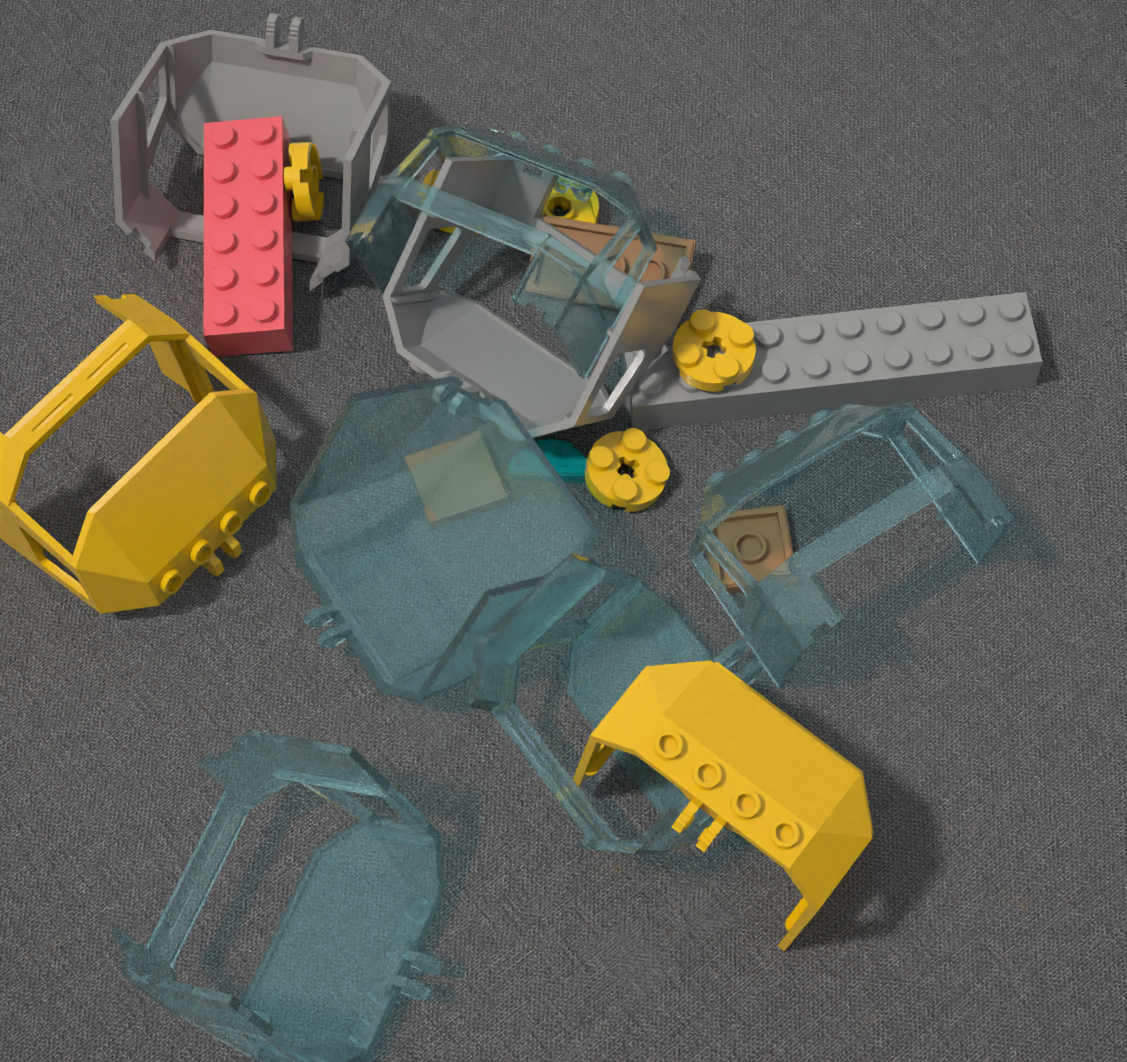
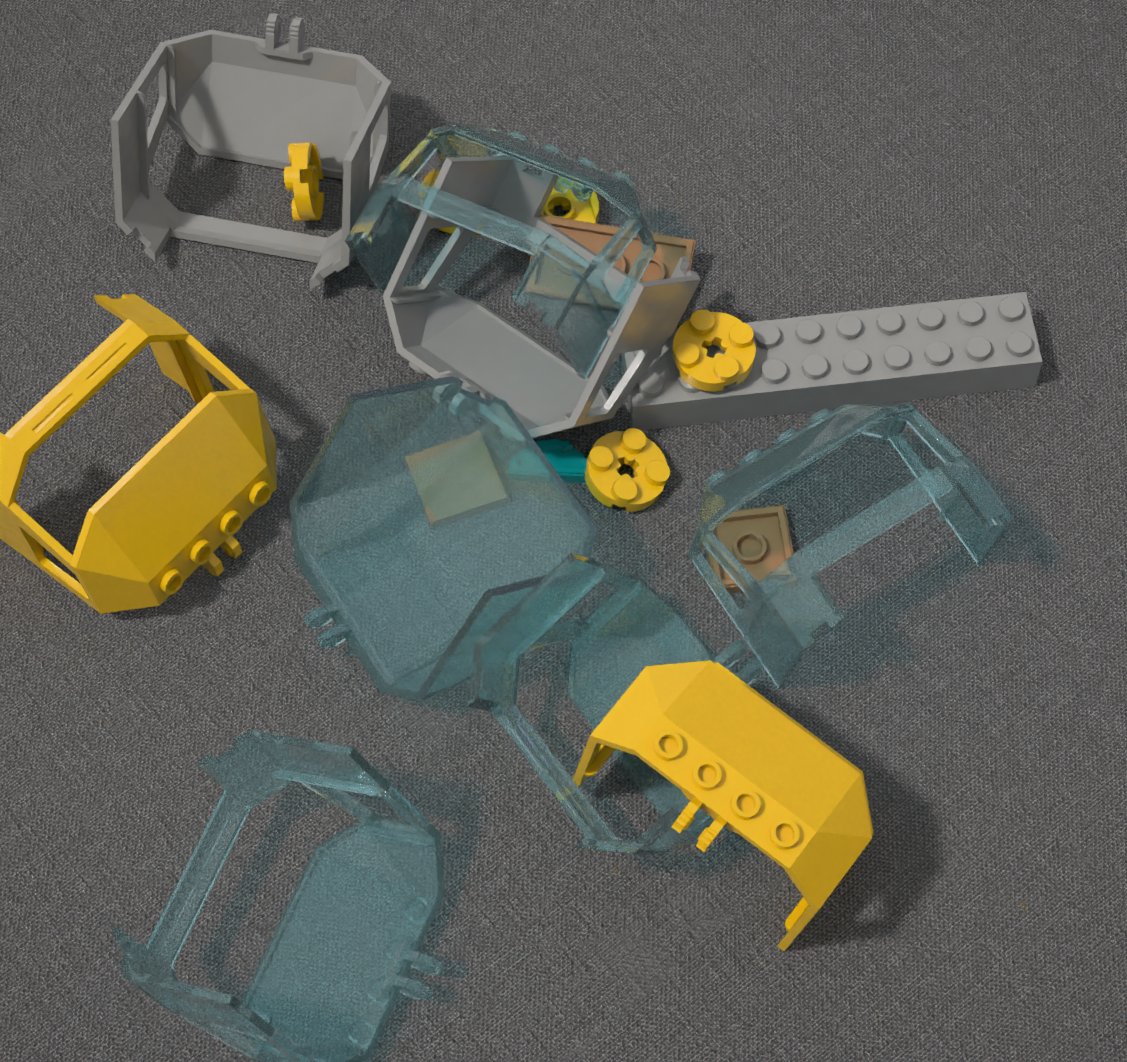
coral brick [203,116,293,357] -> none

